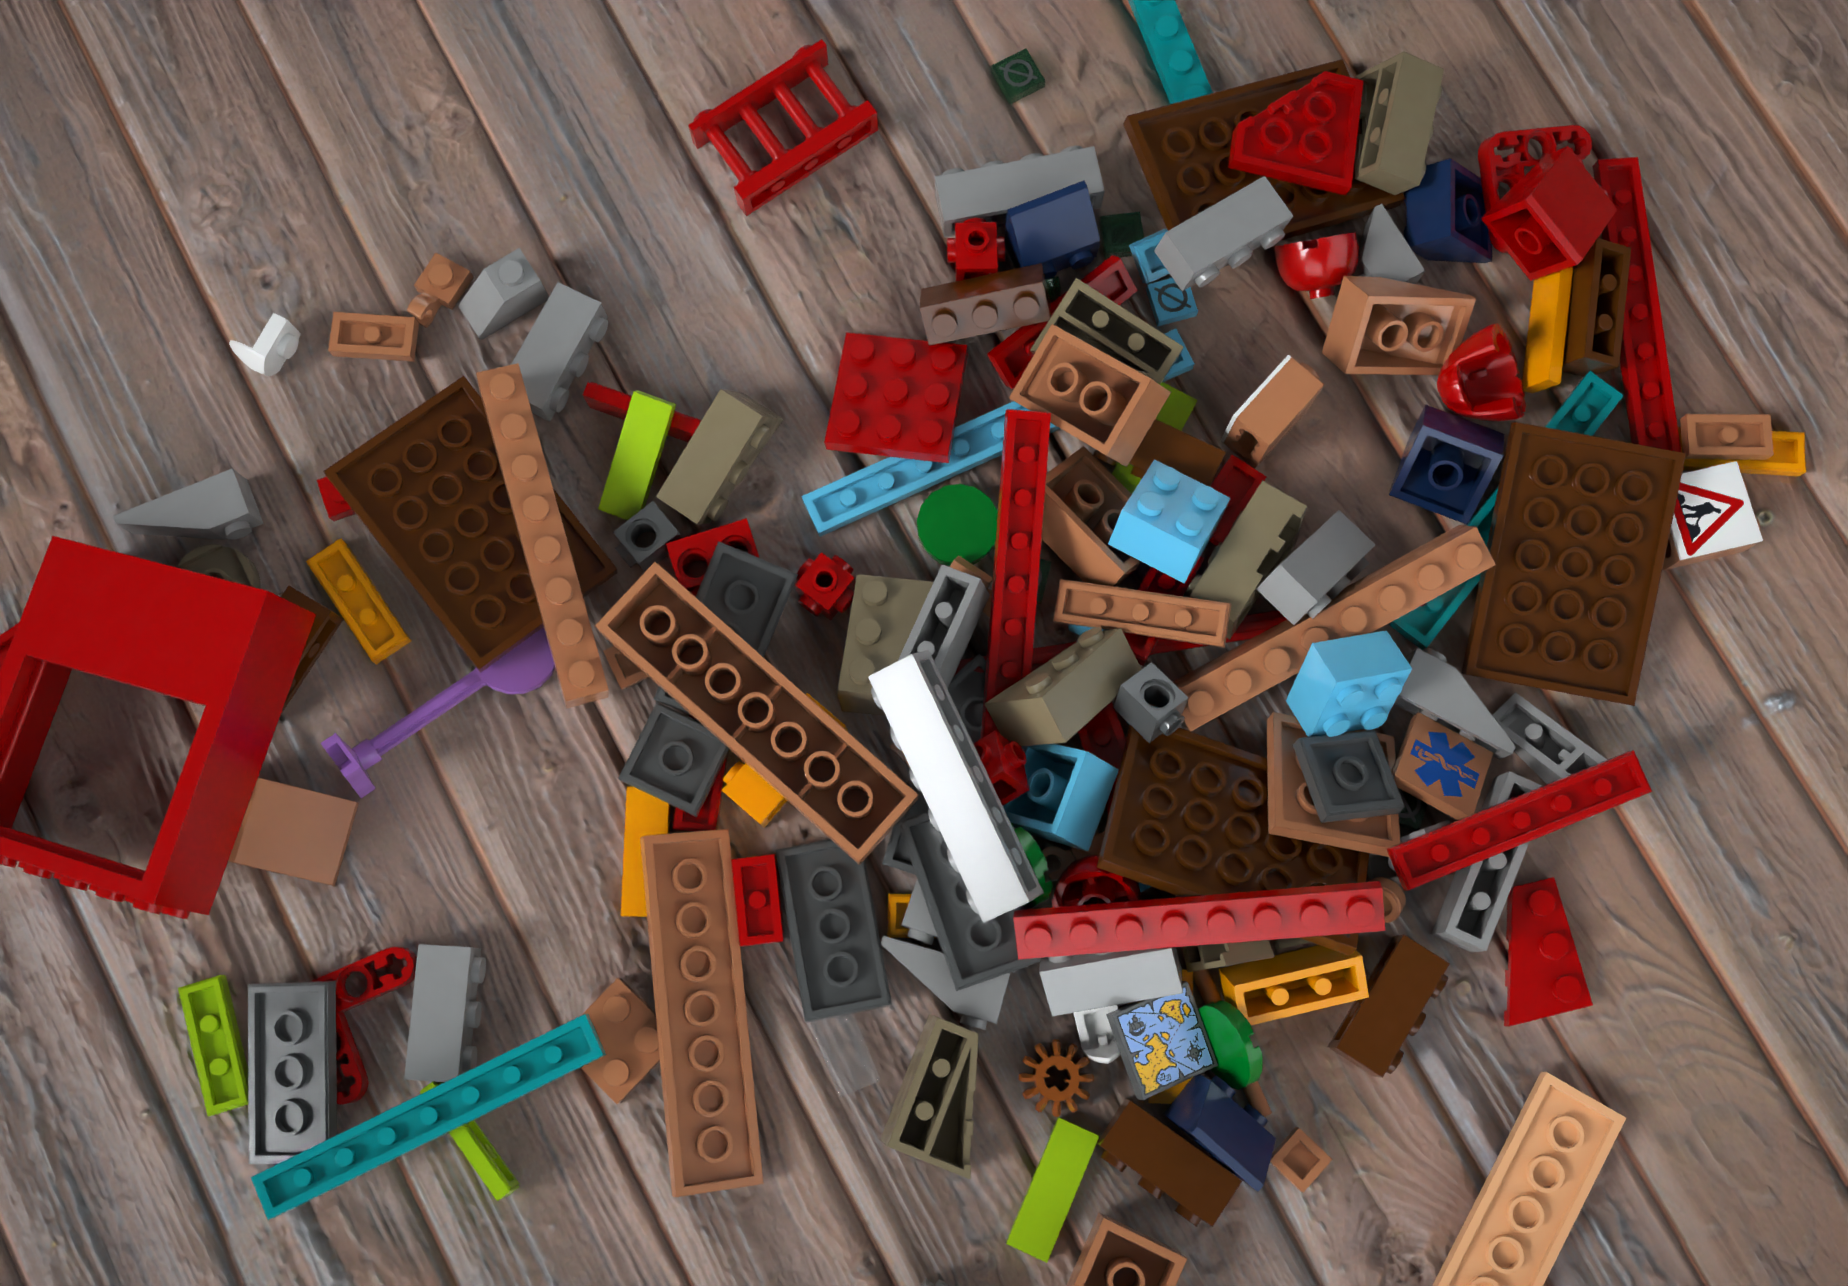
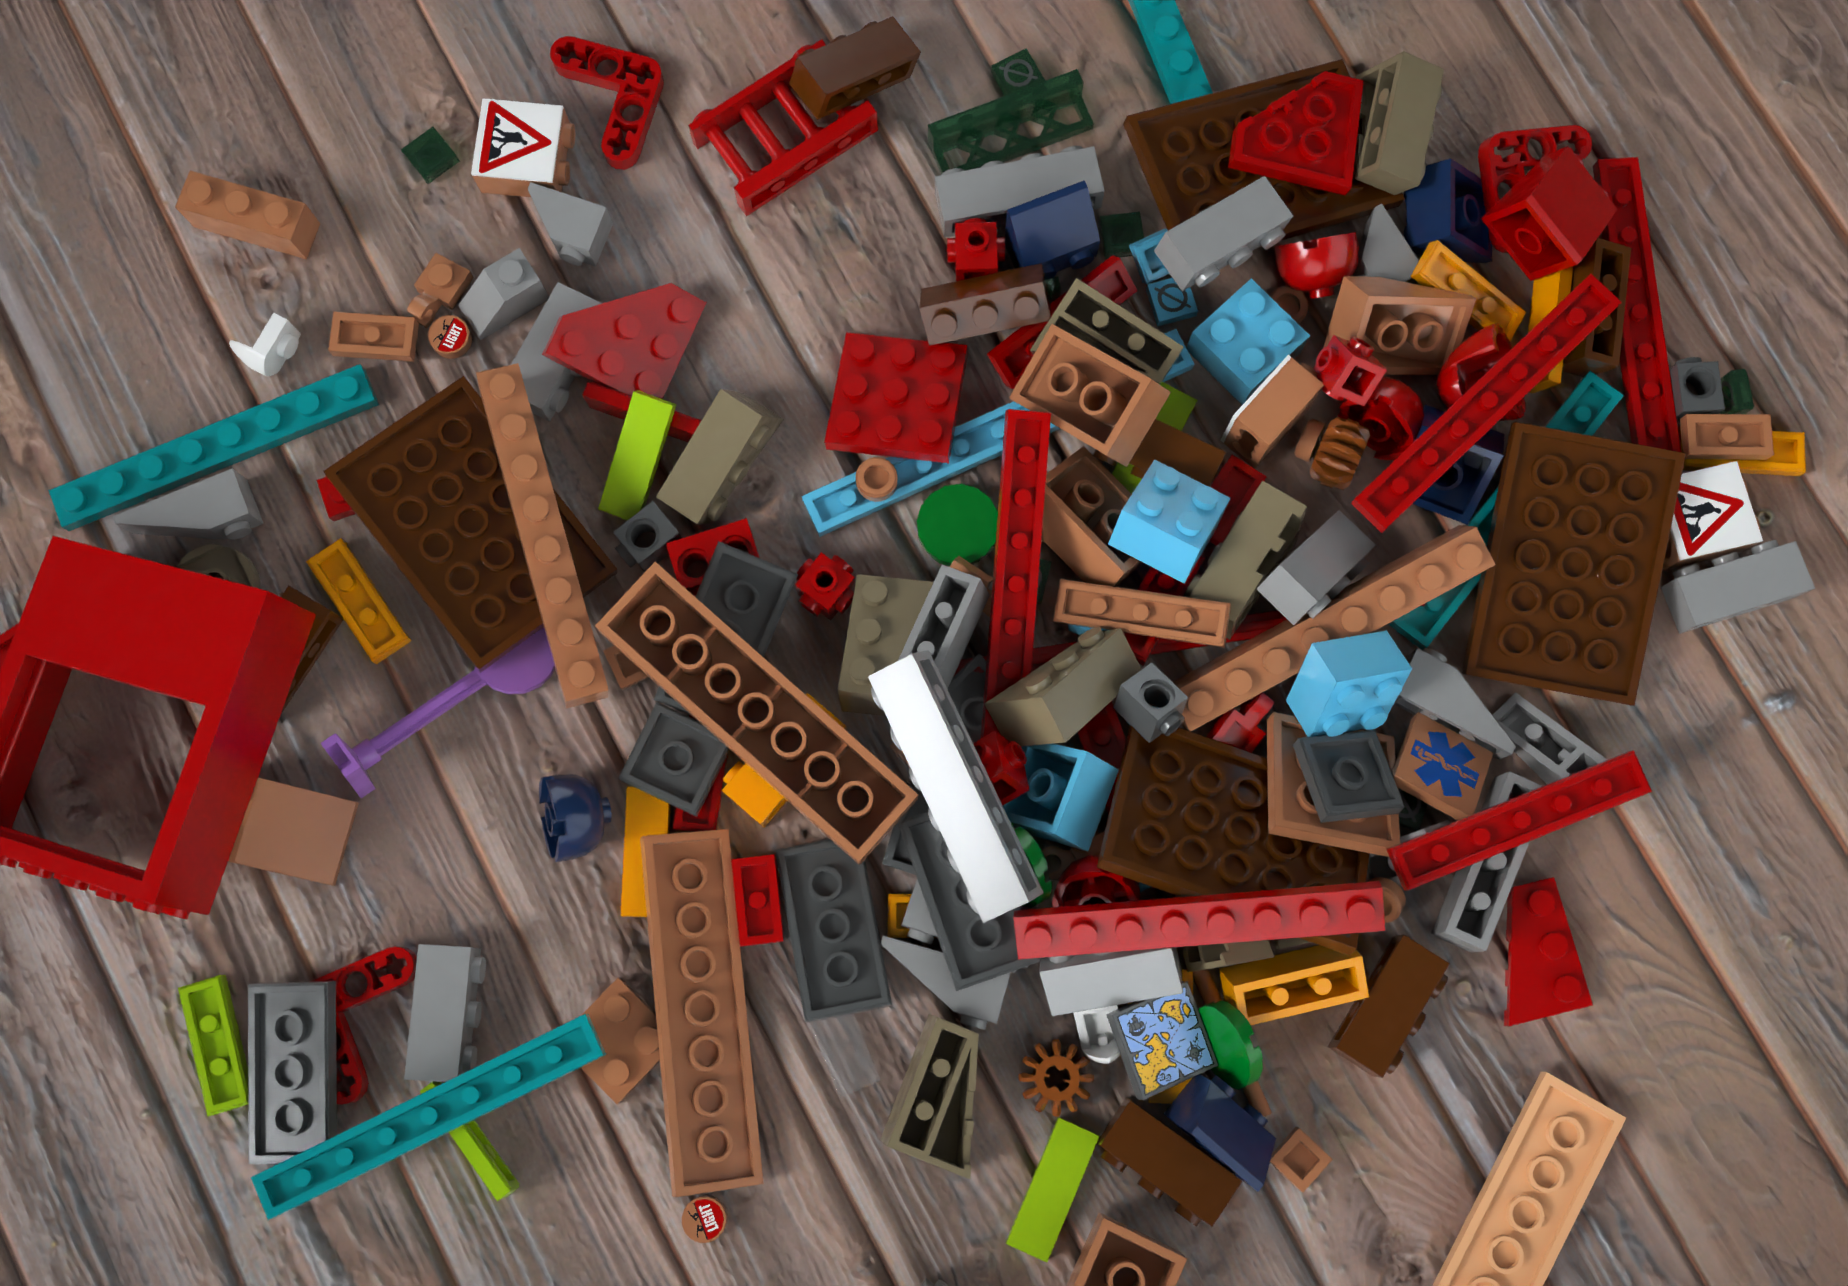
none -> teal plate [48,364,379,531]
none -> nougat brick [175,171,321,259]
none -> clear green tile [401,126,460,184]
none -> tile [428,315,472,359]
none -> piece [471,98,576,197]
none -> light grey slope [528,182,613,266]
none -> dark blue cylinder [539,774,612,862]
none -> red plate [542,283,707,399]
none -> red beam [550,36,664,170]
none -> tile [682,1195,728,1243]
none -> reddish brown brick [789,16,921,120]
none -> nougat tile [856,457,898,502]
none -> clear green fence [928,69,1094,174]
none -> medium azure brick [1186,278,1310,405]
none -> red plate [1206,692,1274,753]
none -> nougat tile [1270,286,1308,325]
none -> nougat tile [1294,418,1326,462]
none -> dark orange gear [1310,417,1370,490]
none -> red brick [1313,335,1387,406]
none -> red cylinder [1337,377,1424,460]
none -> red plate [1351,274,1622,533]
none -> light orange tile [1410,240,1527,341]
none -> light grey brick [1661,540,1815,634]
none -> dark grey brick [1669,357,1725,423]
none -> clear green tile [1720,369,1754,414]

